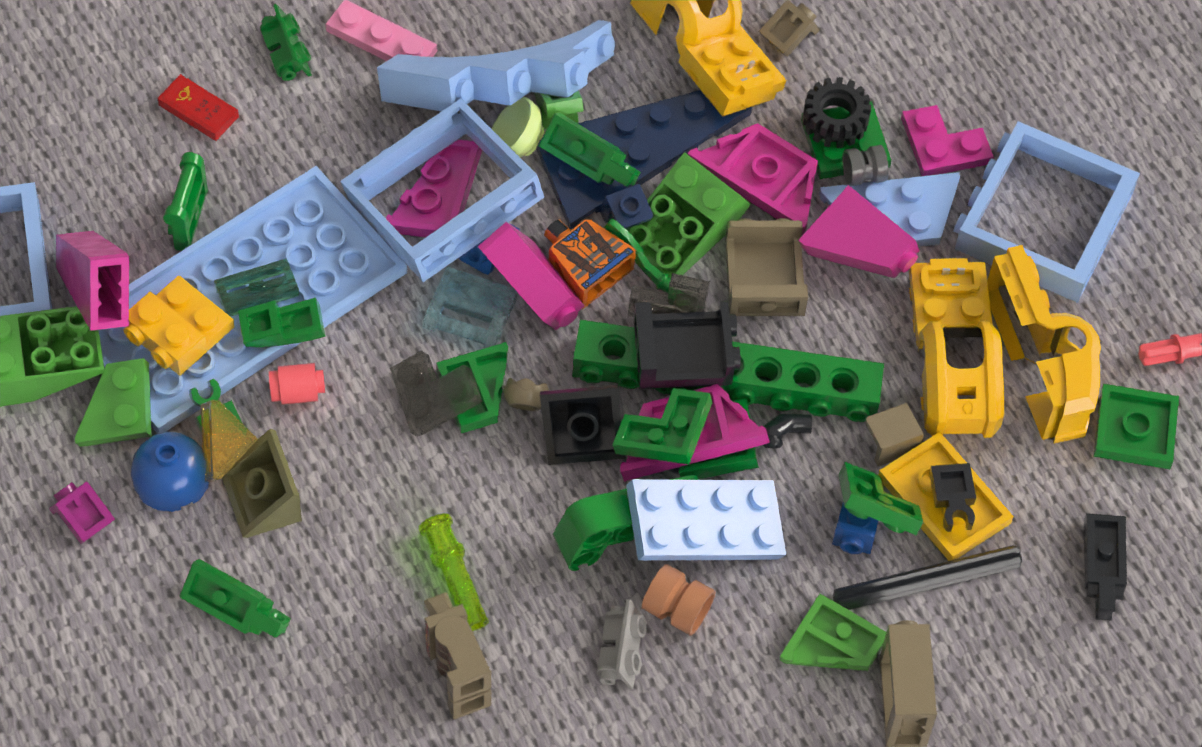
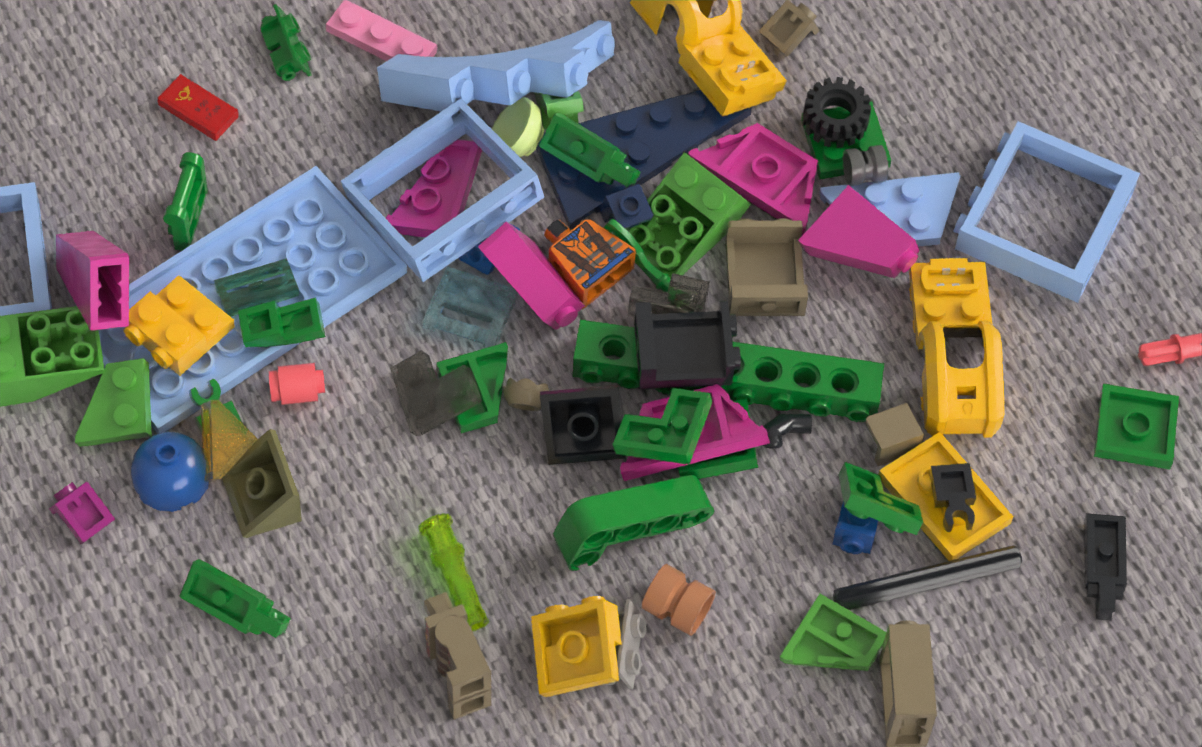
plate [626,479,786,561] -> none
dark pink plate [901,105,994,176] -> none
yellow piece [987,245,1101,444] -> none
none -> yellow plate [531,596,622,697]

